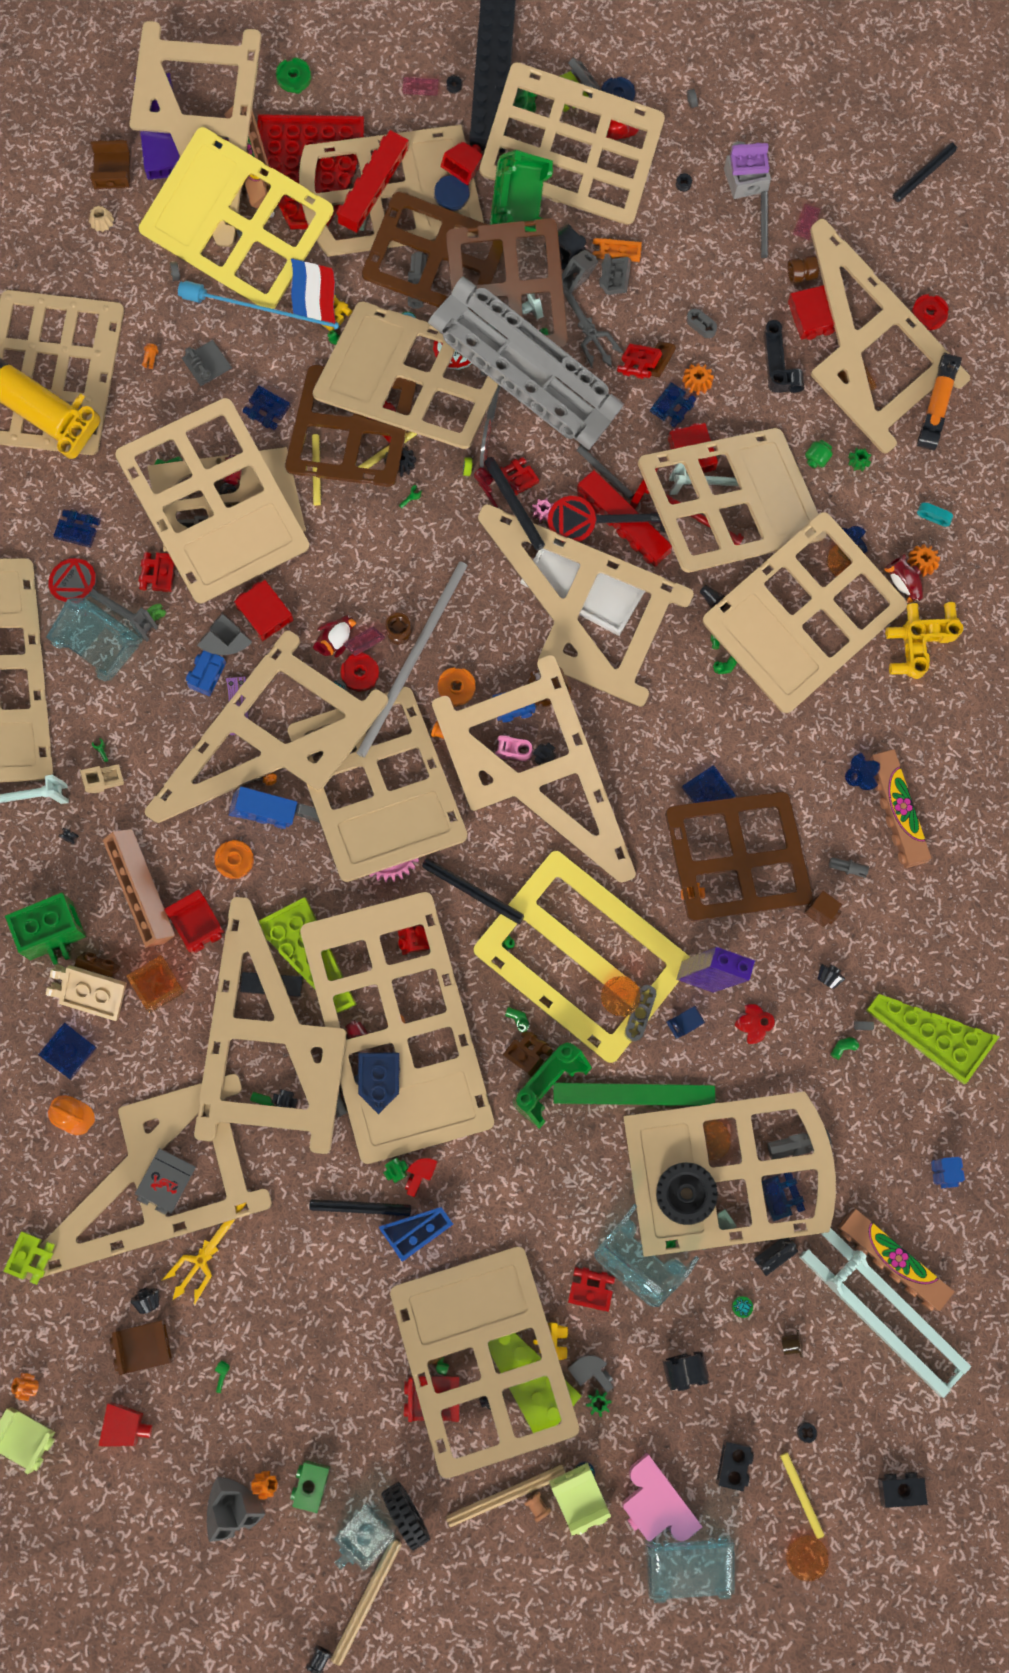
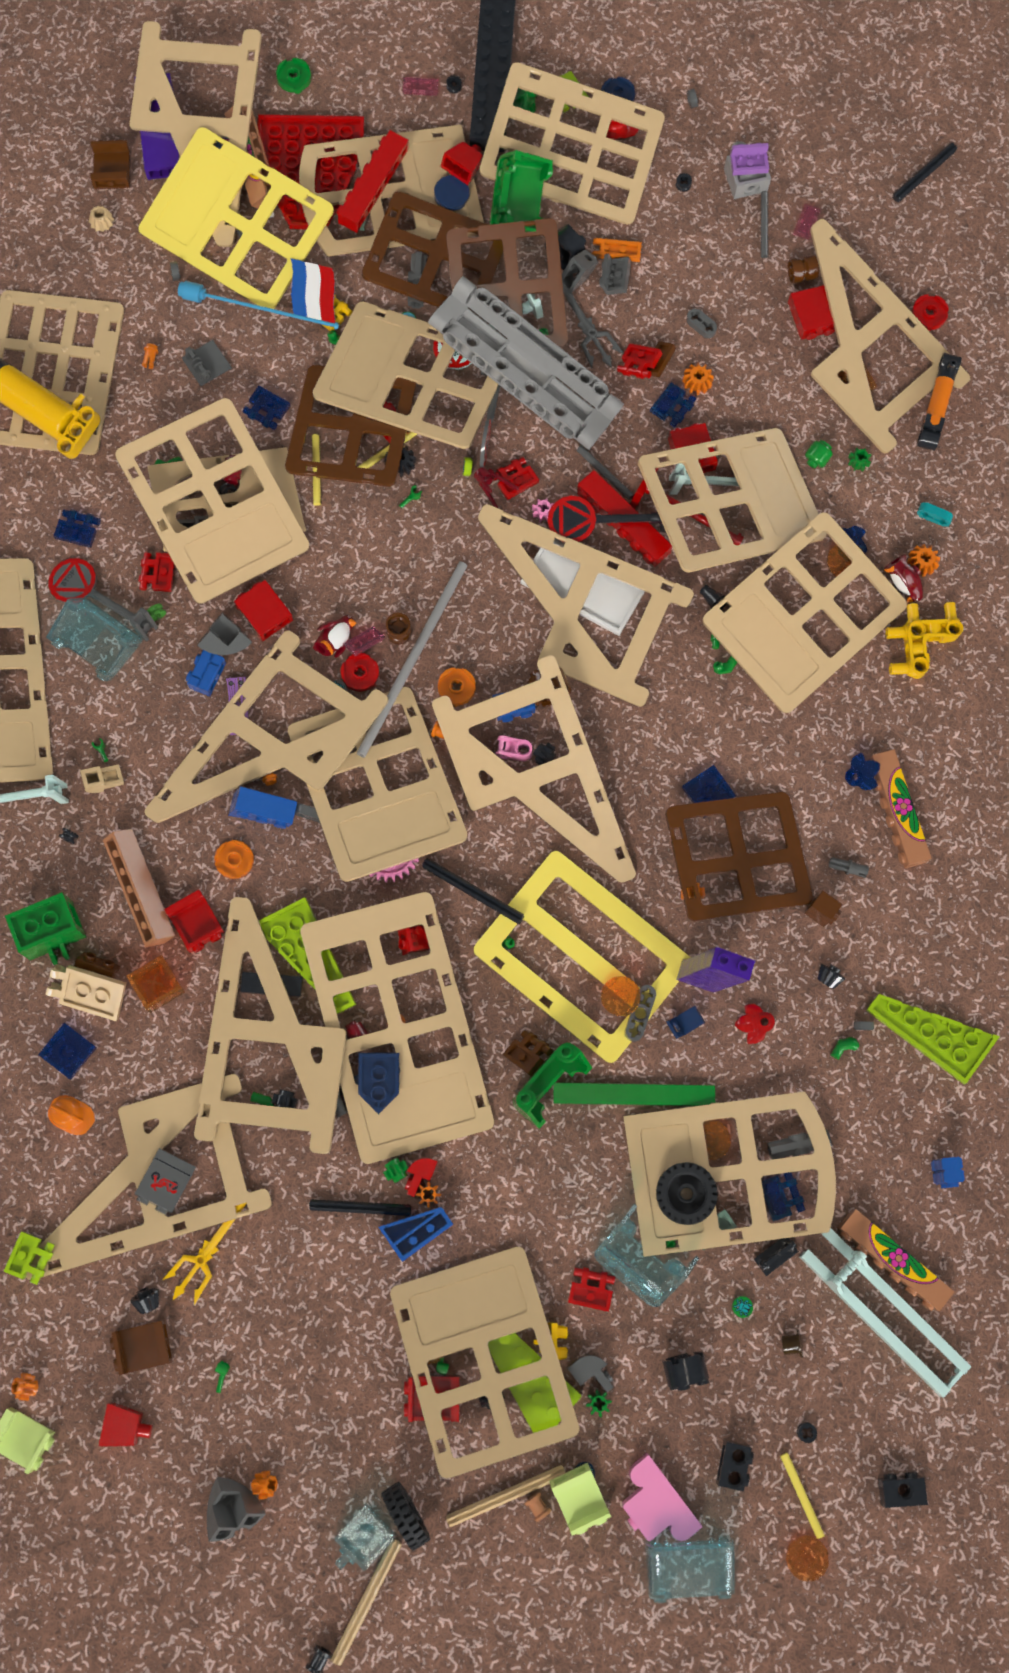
green brick [290,1460,330,1513] -> none
black axle [484,457,545,550] -> none
green arm [505,1007,530,1032] -> none
dark grey hinge [568,58,601,98] -> none
black piece [763,320,804,393] -> none
none -> orange gear [416,1182,442,1208]

